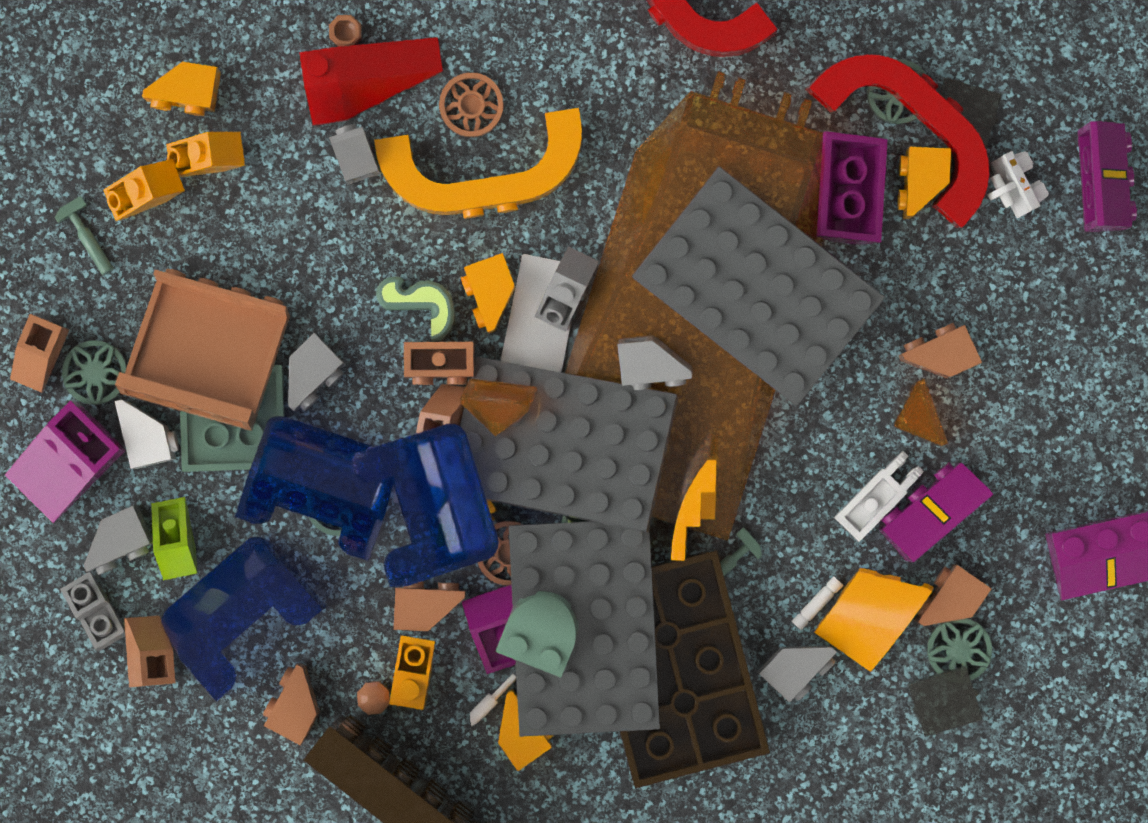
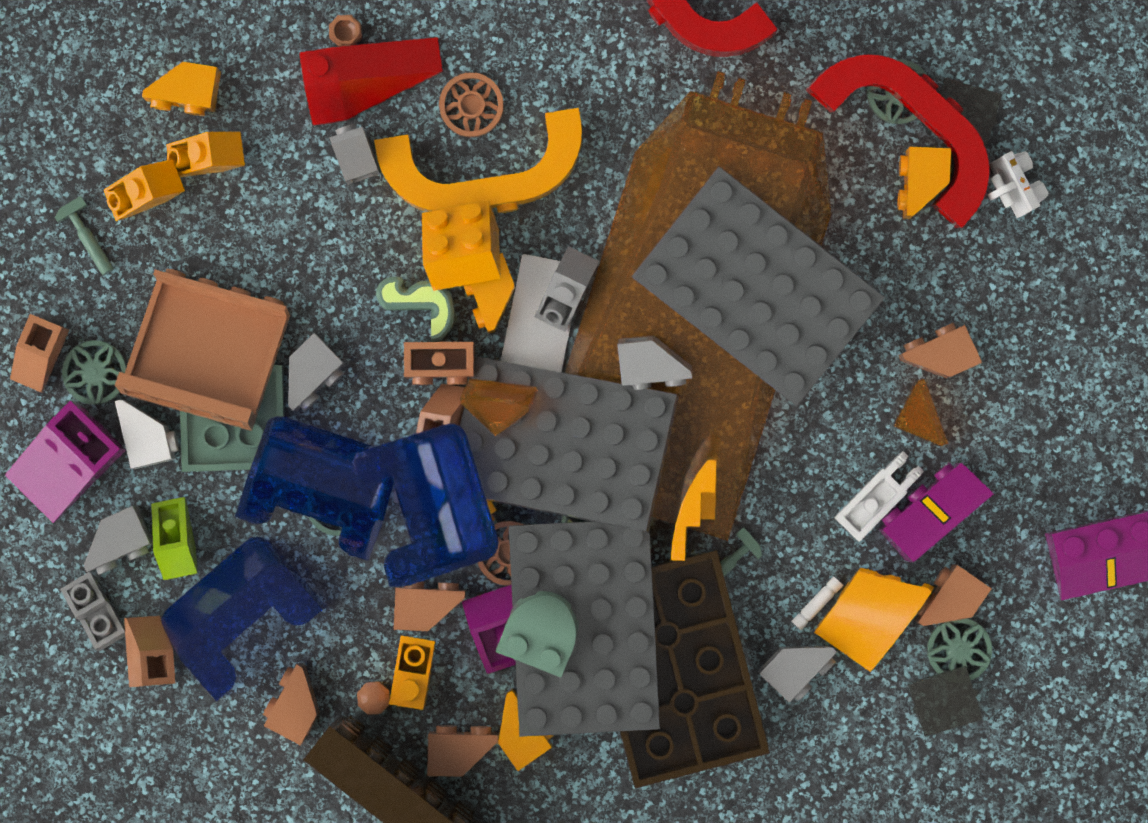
white piece [470,674,516,726] -> none
magenta slope [817,131,888,245] -> none
magenta slope [1077,121,1137,233] -> none
none -> light orange brick [422,200,501,291]
none -> nougat slope [427,725,499,777]

